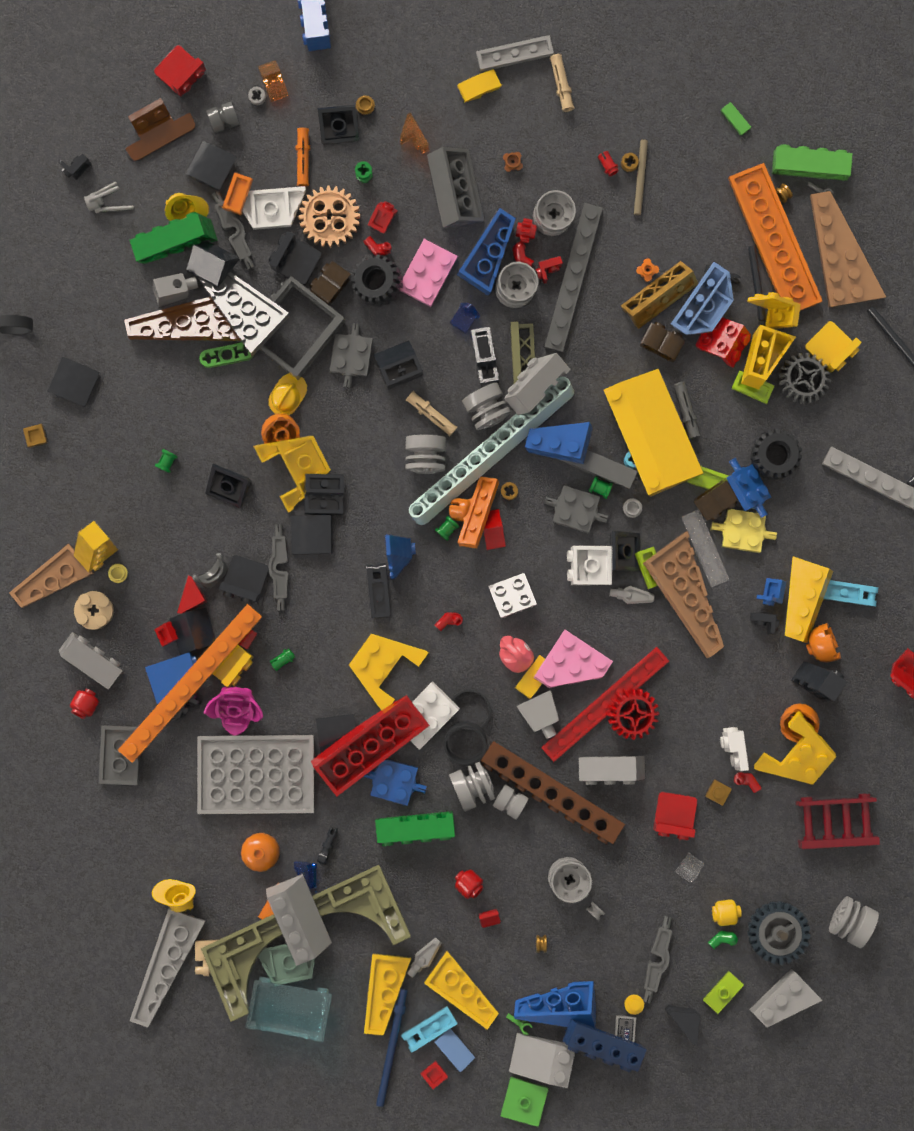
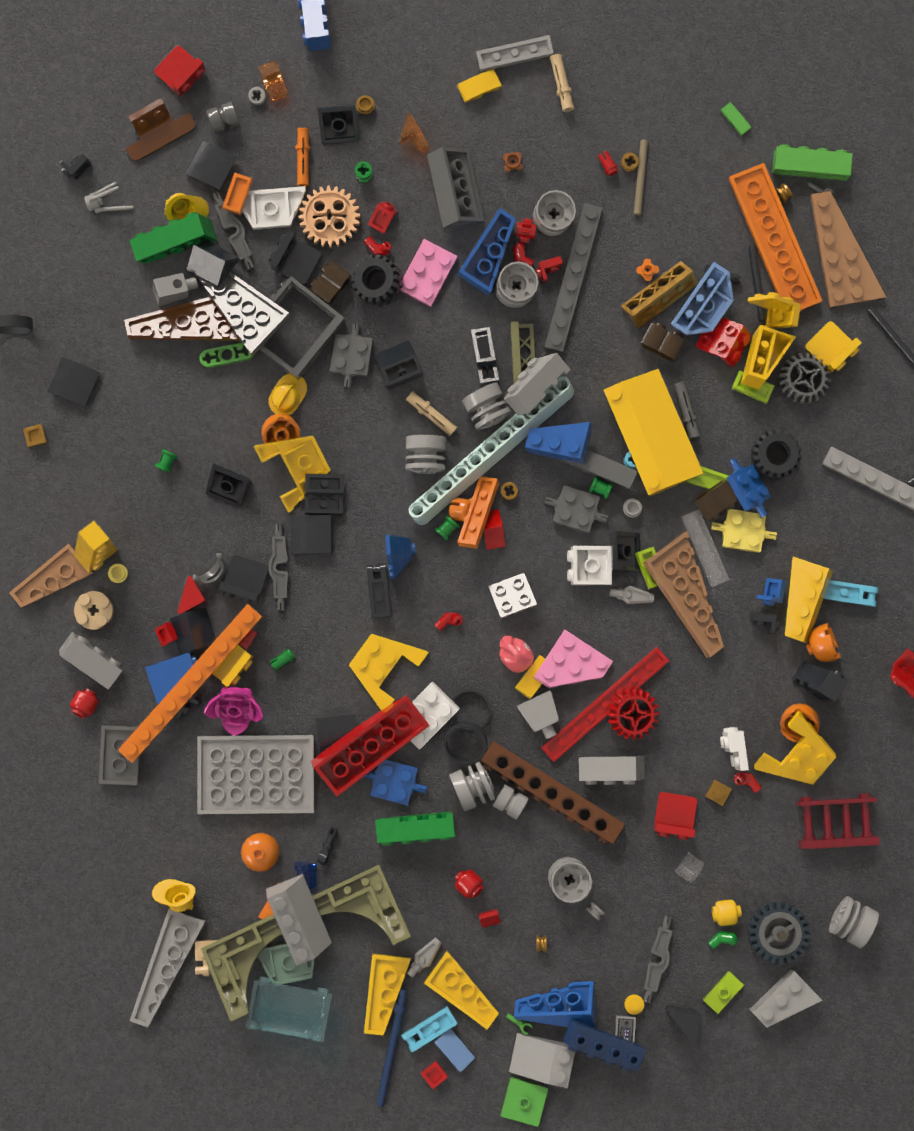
clear blue tile [450,302,480,334] -> none

